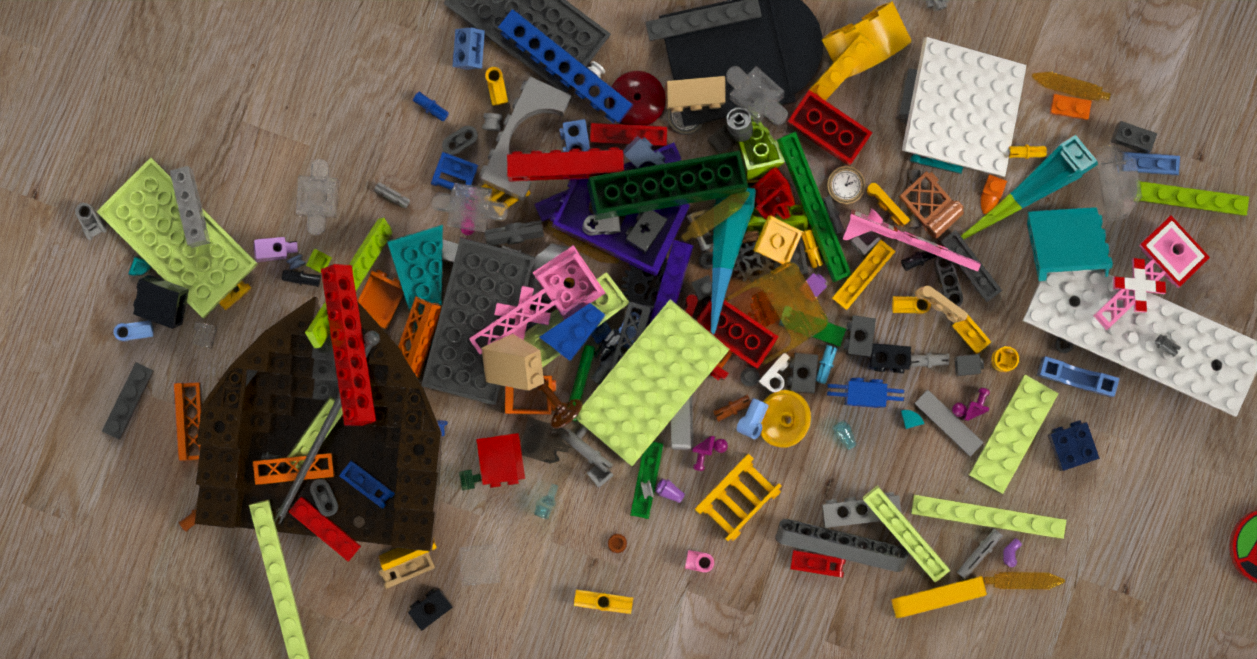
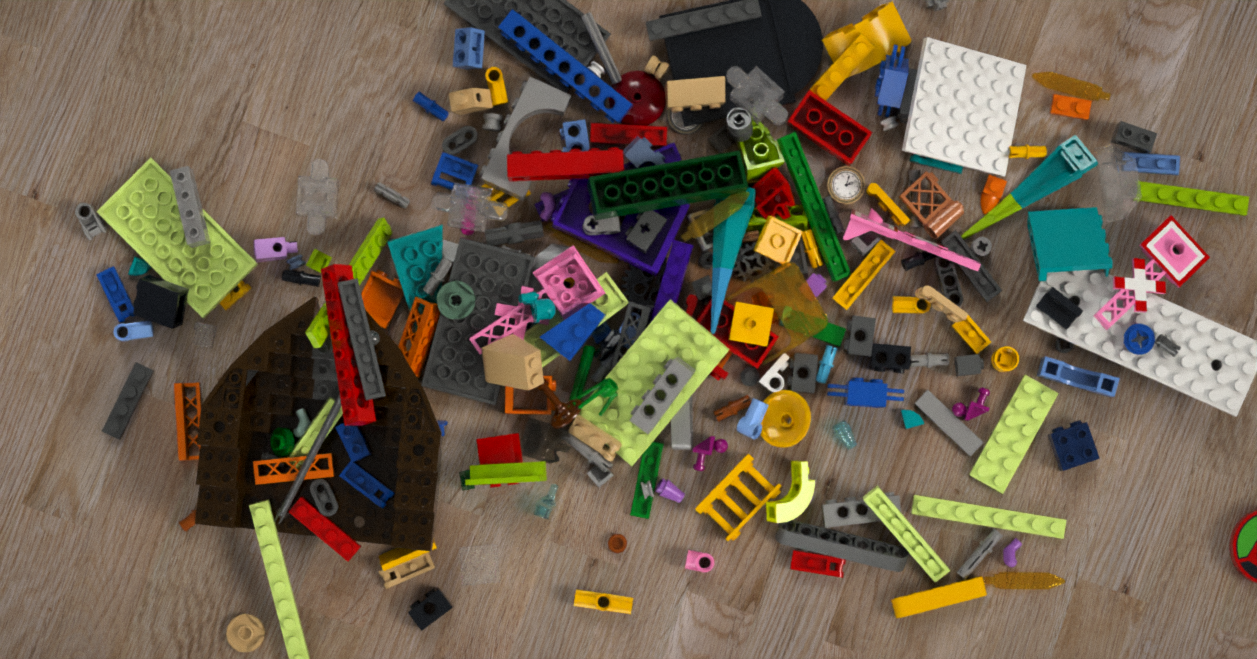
none -> blue plate [96,266,136,323]
none -> tan tile [226,614,265,652]
none -> green plate [270,428,295,456]
none -> light aqua arm [293,408,311,438]
none -> blue brick [335,423,373,462]
none -> dark grey plate [337,278,386,401]
none -> light grey axle [423,258,452,295]
none -> sand green plate [437,280,476,319]
none -> tan torso [449,88,493,115]
none -> lime fence [465,461,547,485]
none -> teal piece [518,292,556,323]
none -> medium lavender arm [539,192,556,221]
none -> tan plate [568,415,622,461]
none -> green plant [577,378,619,416]
none -> light grey axle [582,12,622,84]
none -> light grey brick [629,356,696,434]
none -> tan wheel [644,55,670,81]
none -> yellow plate [729,302,774,347]
none -> neon yellow arch [766,460,815,523]
none -> blue brick [875,44,909,118]
none -> white bush [880,116,899,131]
none -> light grey wheel [971,237,992,257]
none -> black panel [1036,287,1083,329]
none -> blue gear [1123,324,1155,355]

